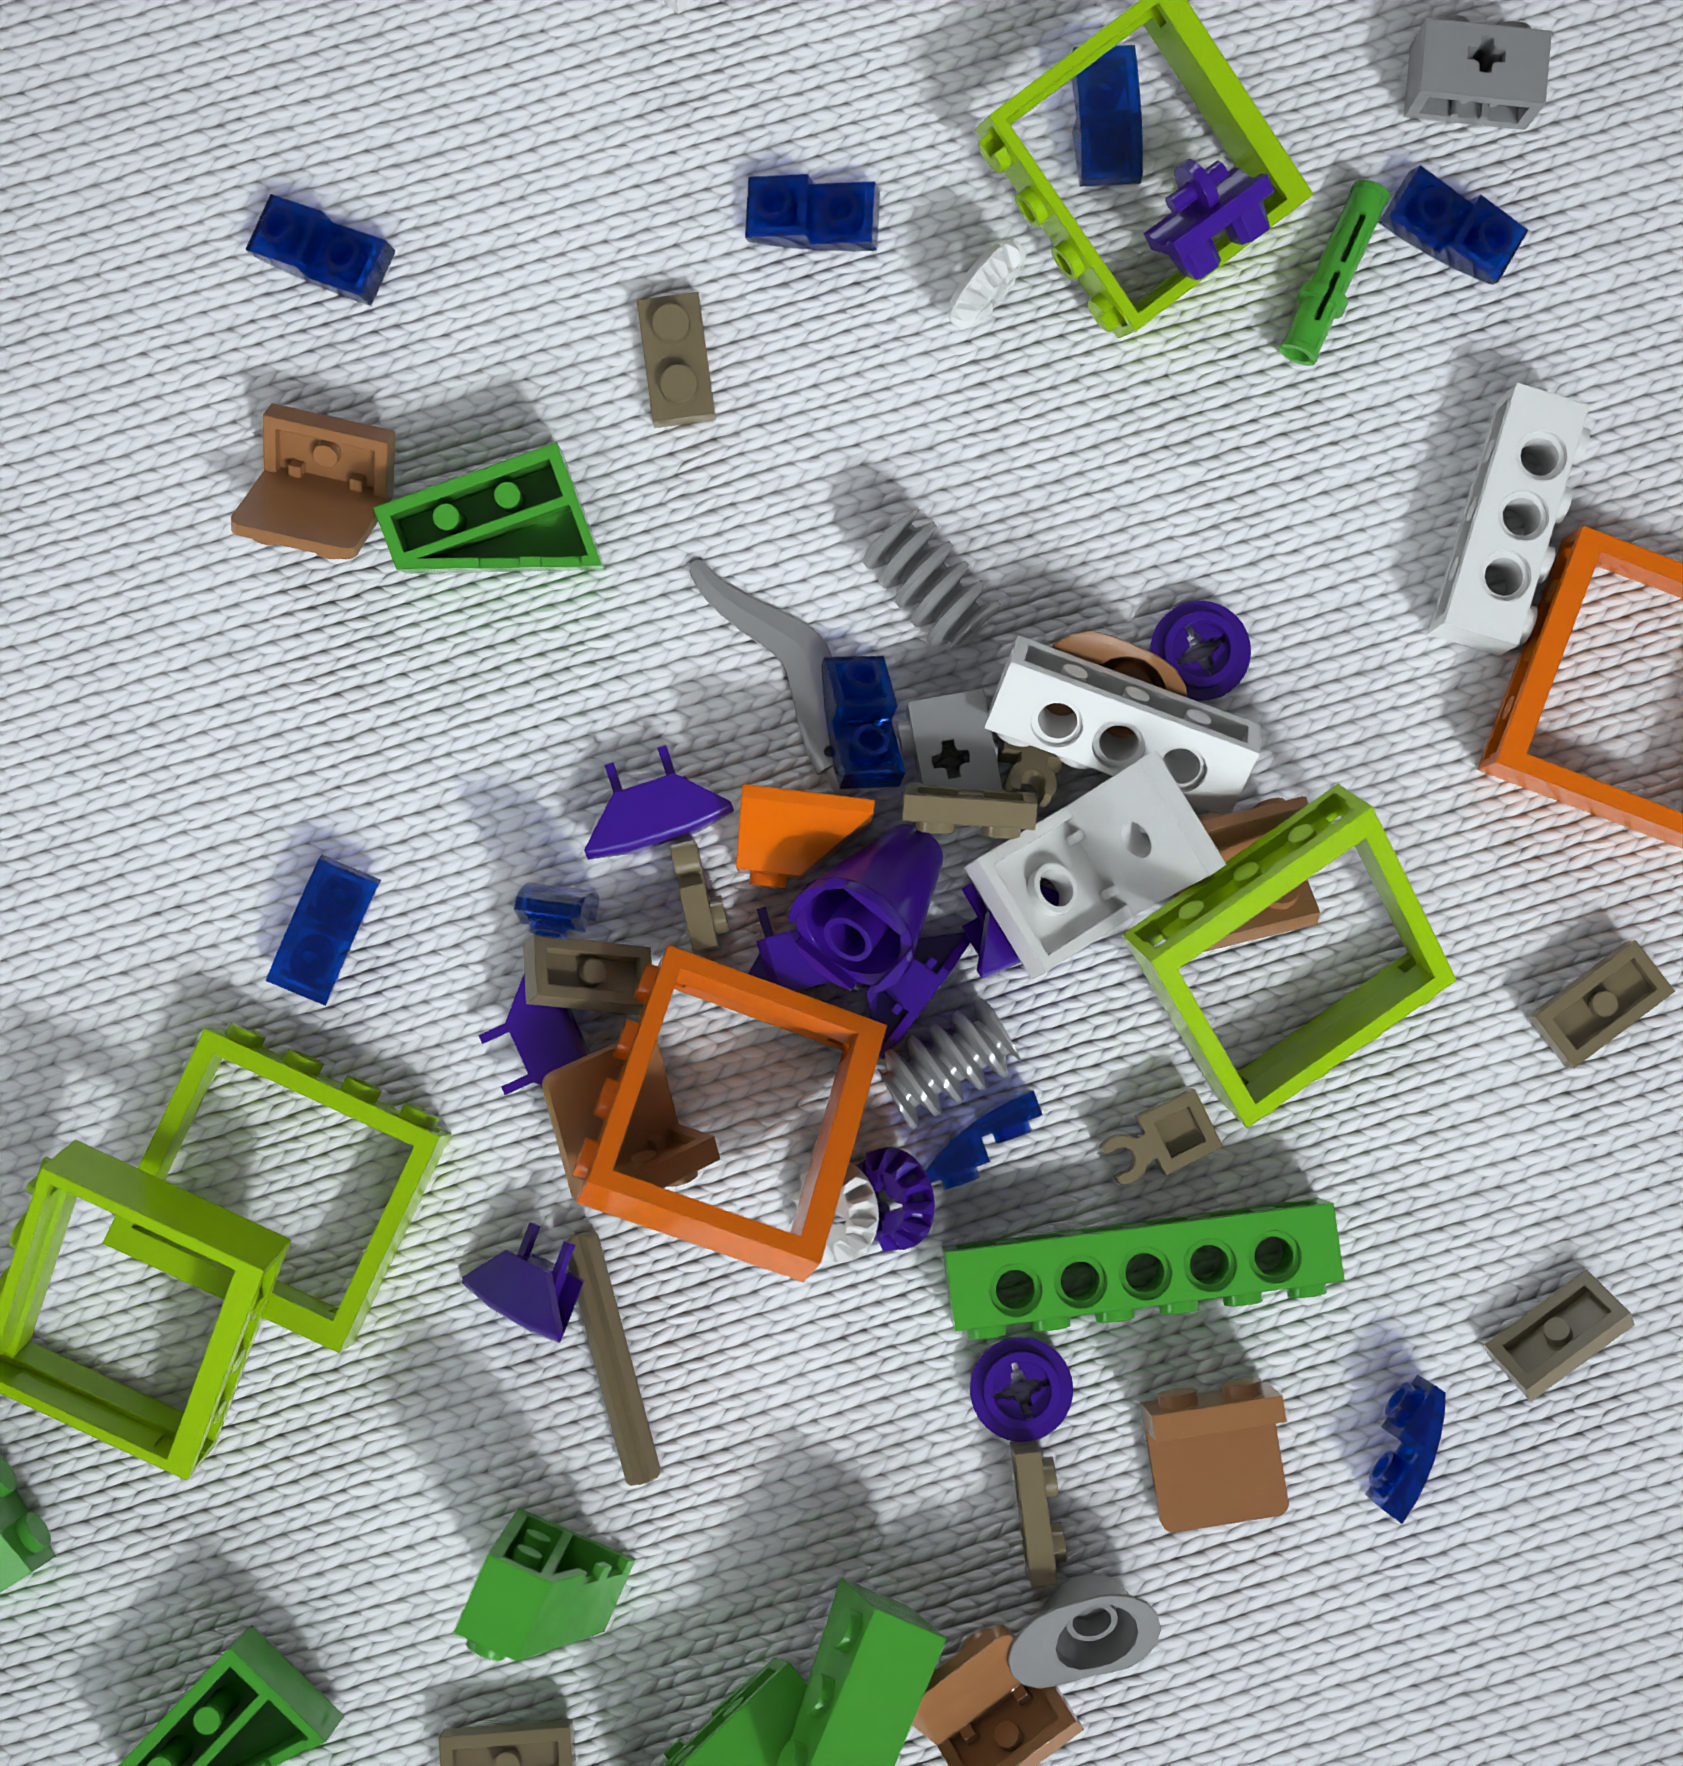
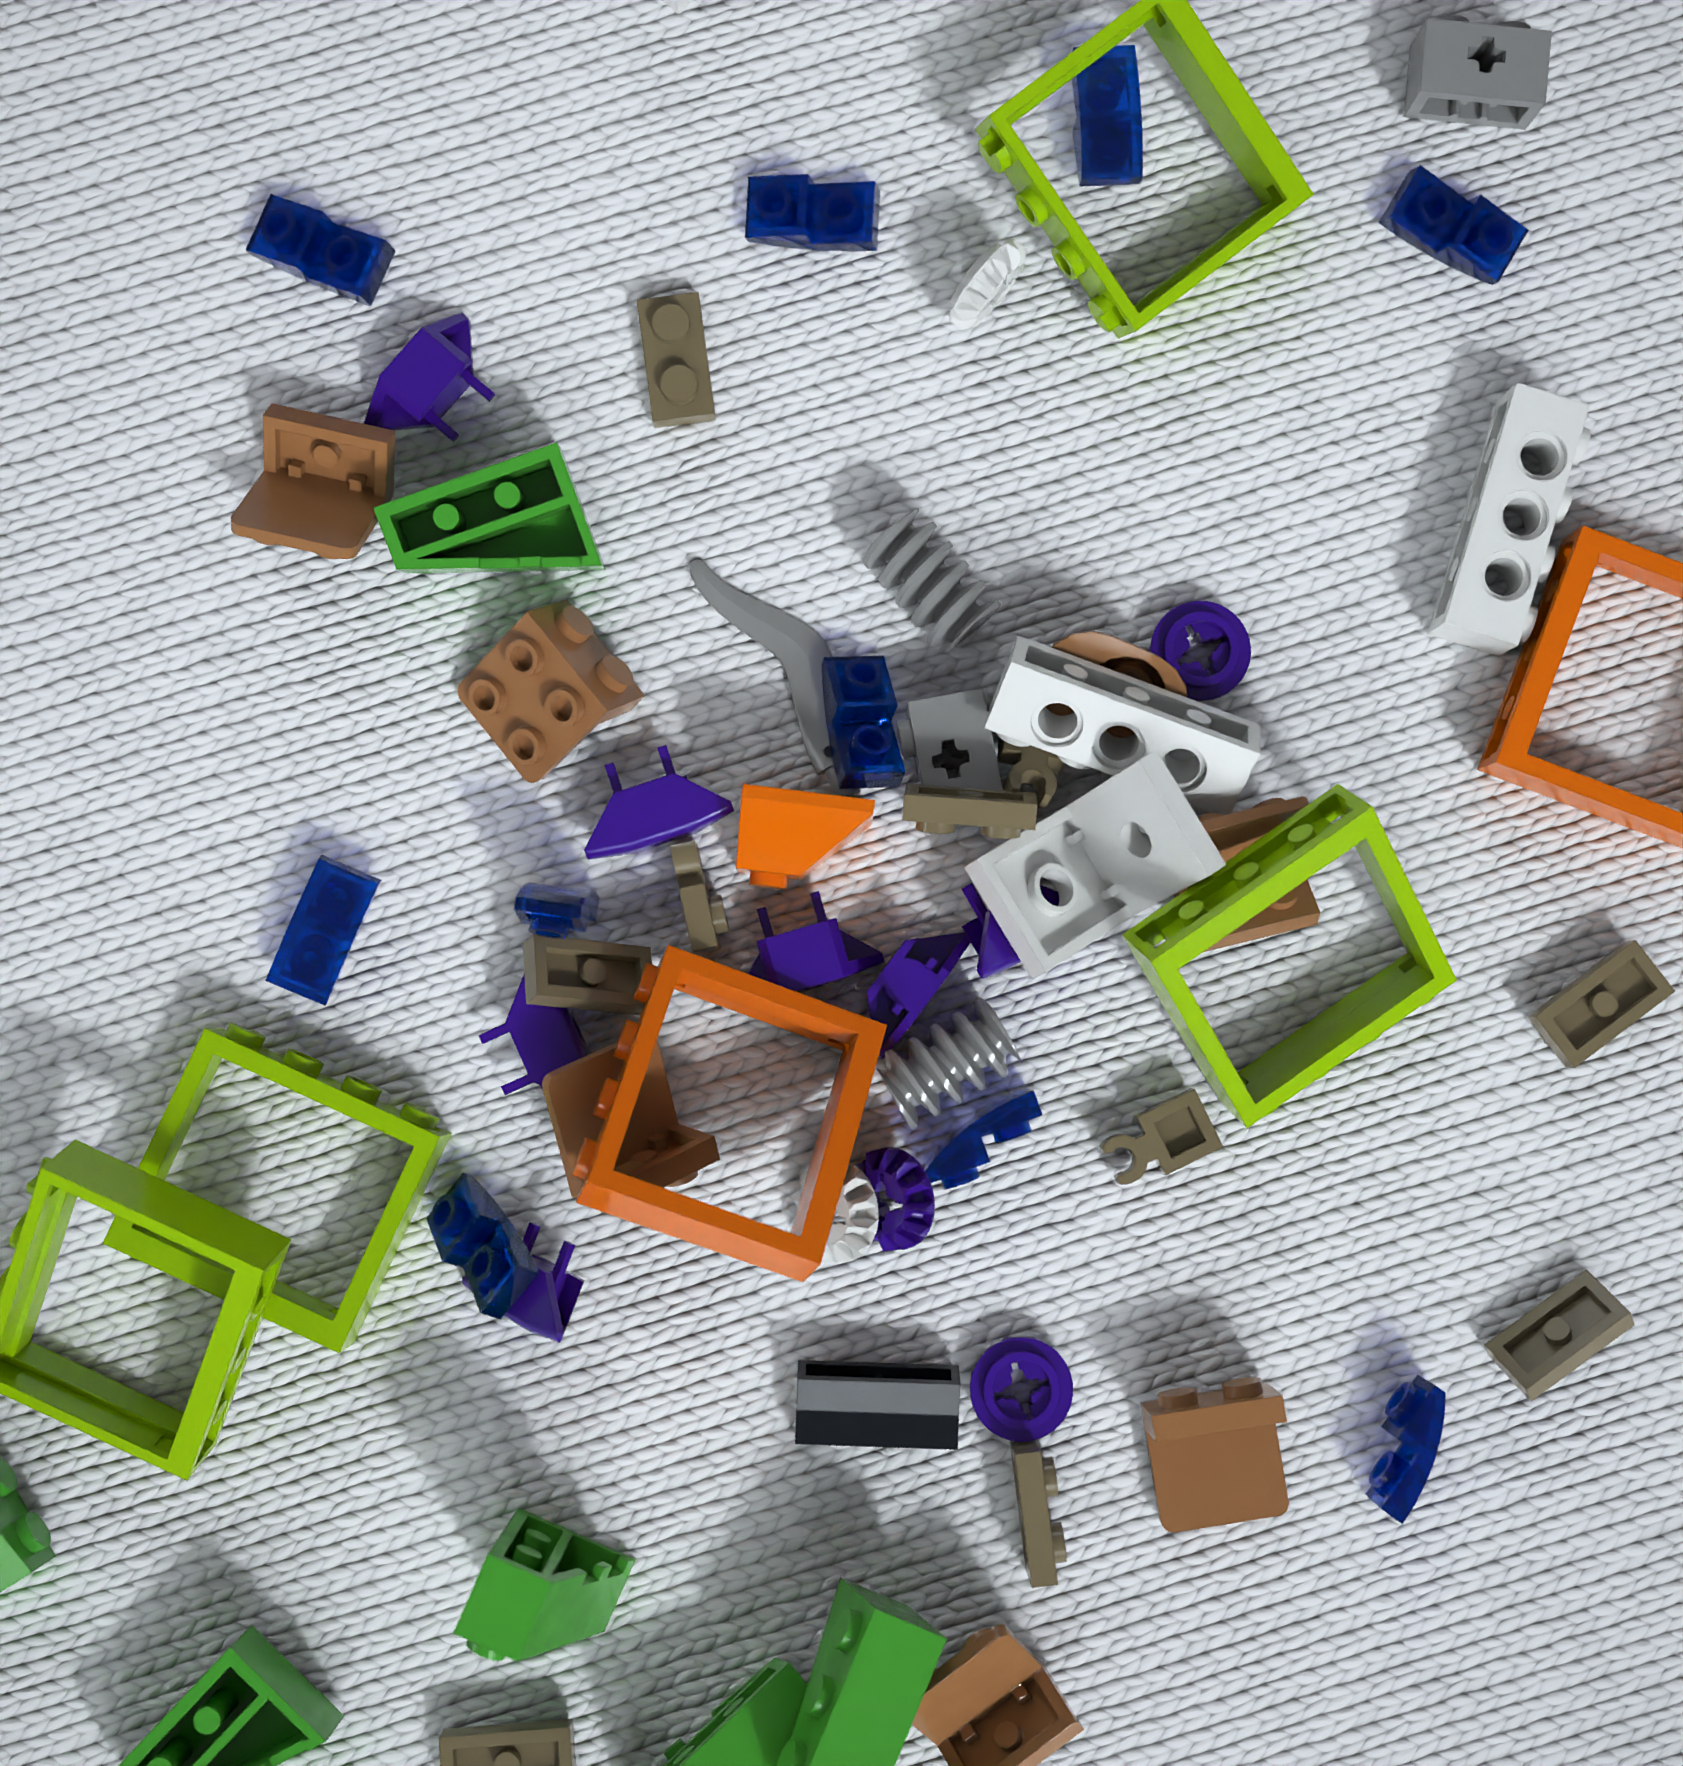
dark tan axle [564,1231,661,1486] -> none
dark purple cone [789,824,943,992] -> none
bright green brick [942,1198,1345,1340] -> none
light grey piece [1007,1573,1161,1689] -> none
dark purple hips [1143,159,1274,280] -> none
bright green pin [1279,179,1391,366] -> none
none -> dark purple piece [363,312,495,443]
none -> clear blue slope [426,1172,539,1320]
none -> medium nougat bracket [457,599,645,783]
none -> black piece [795,1360,960,1450]

